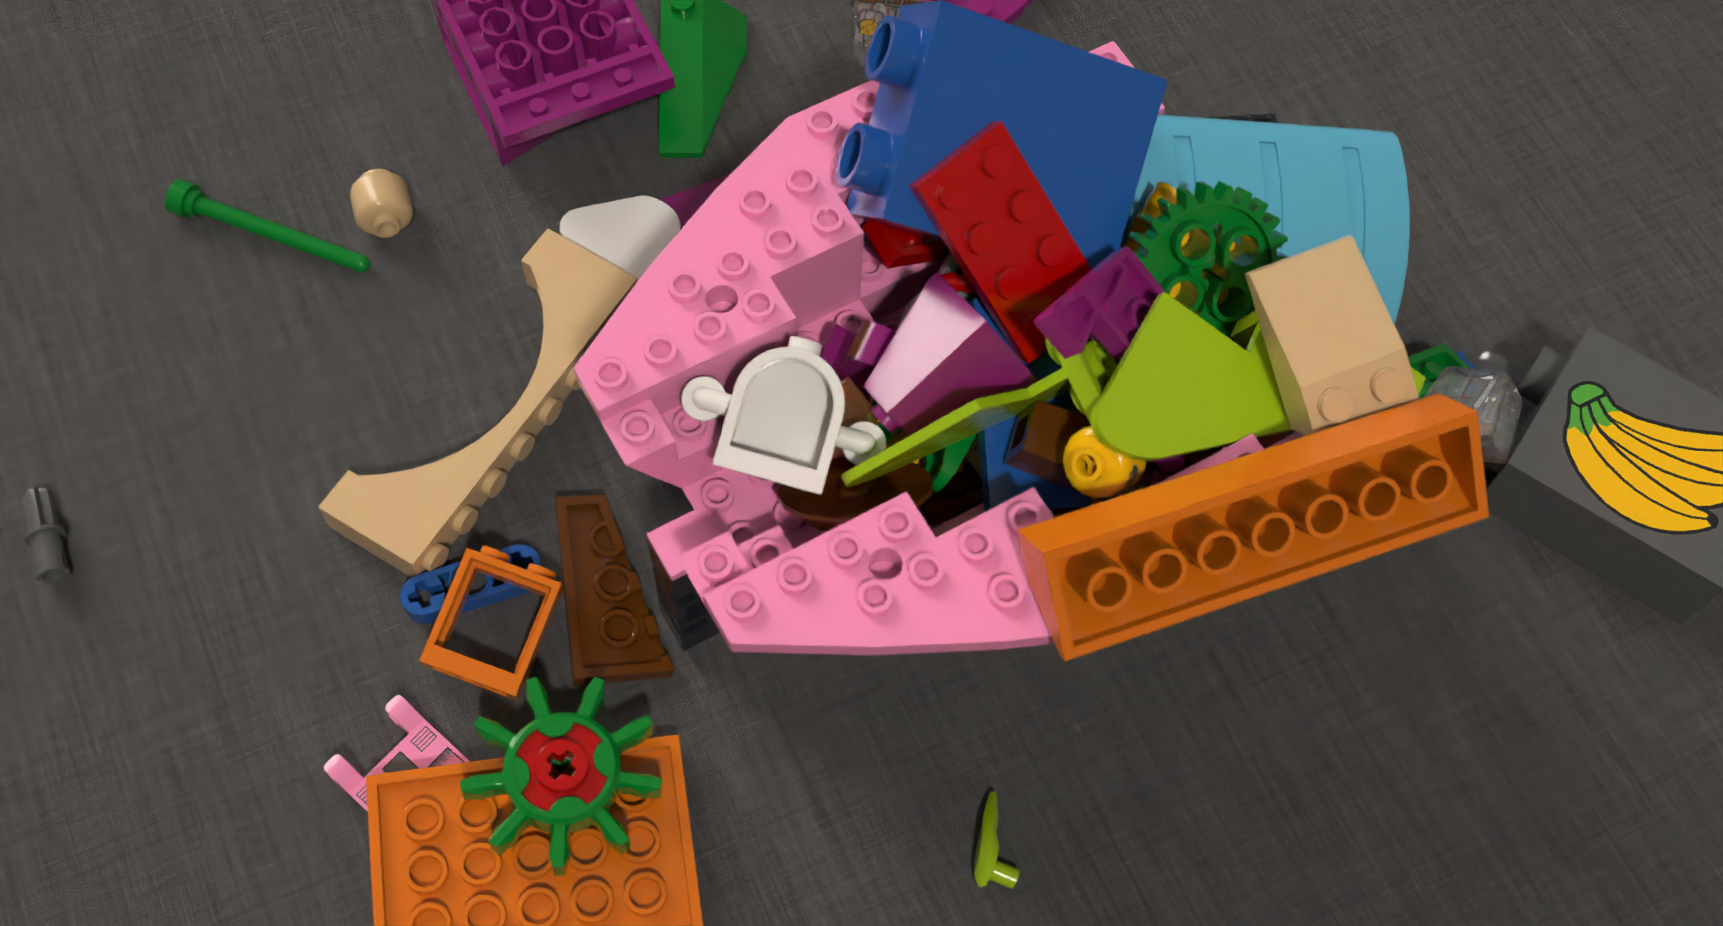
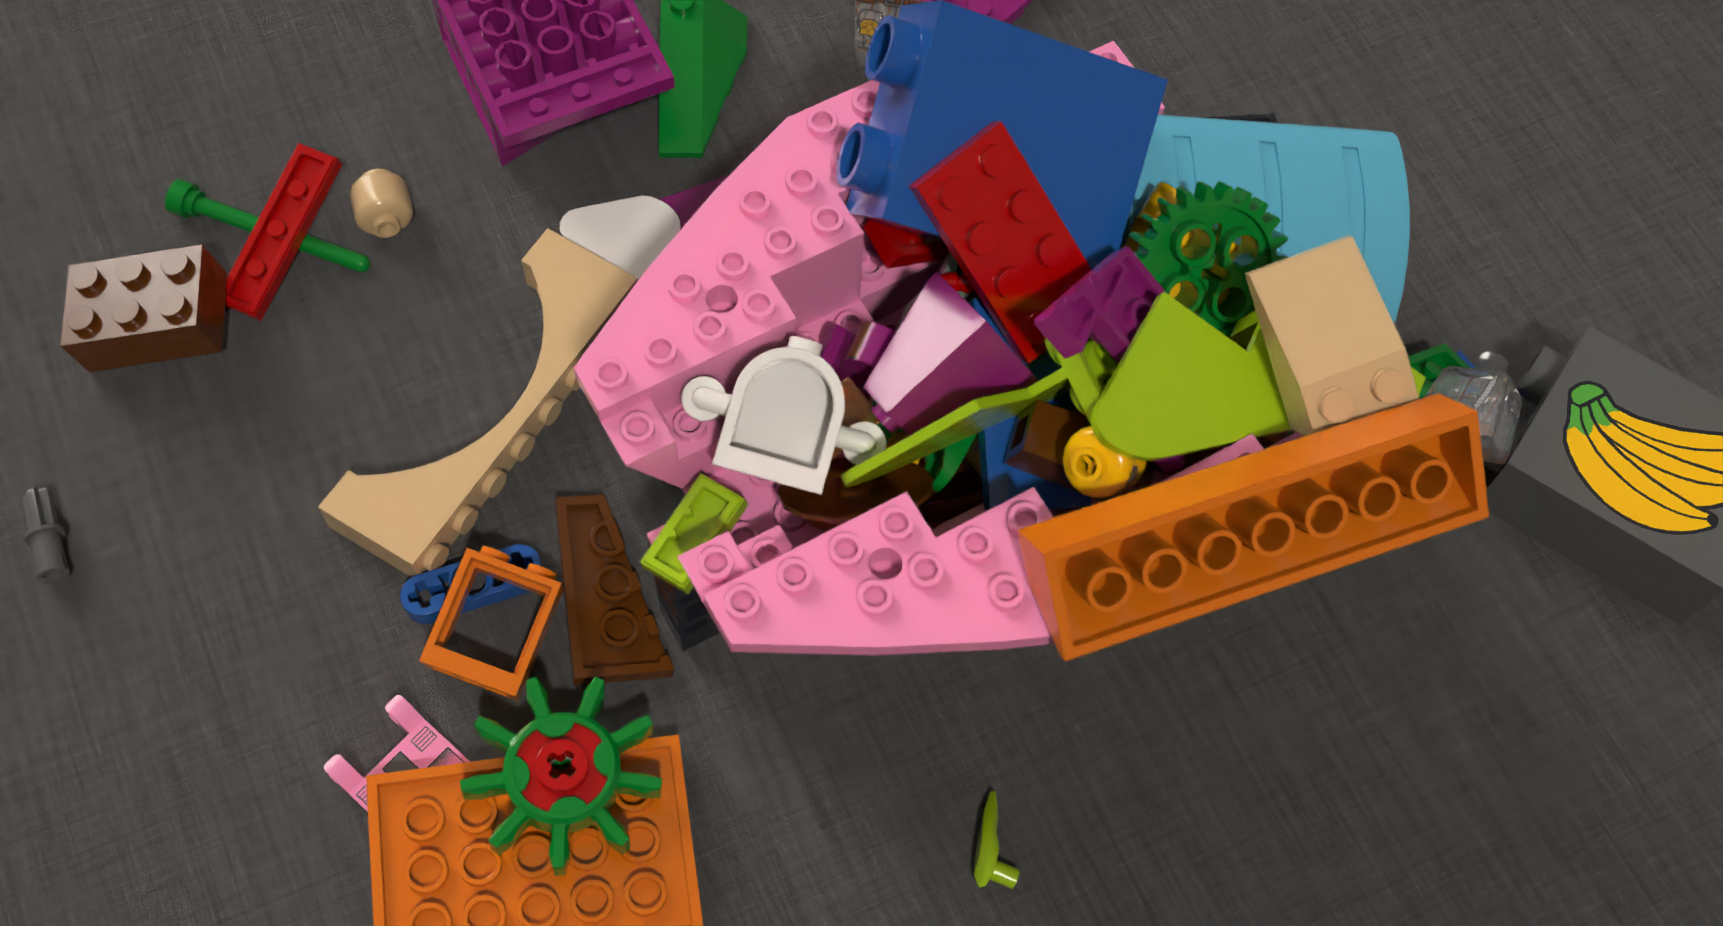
none -> reddish brown brick [60,244,227,372]
none -> red tile [225,143,343,322]
none -> lime plate [640,473,748,594]

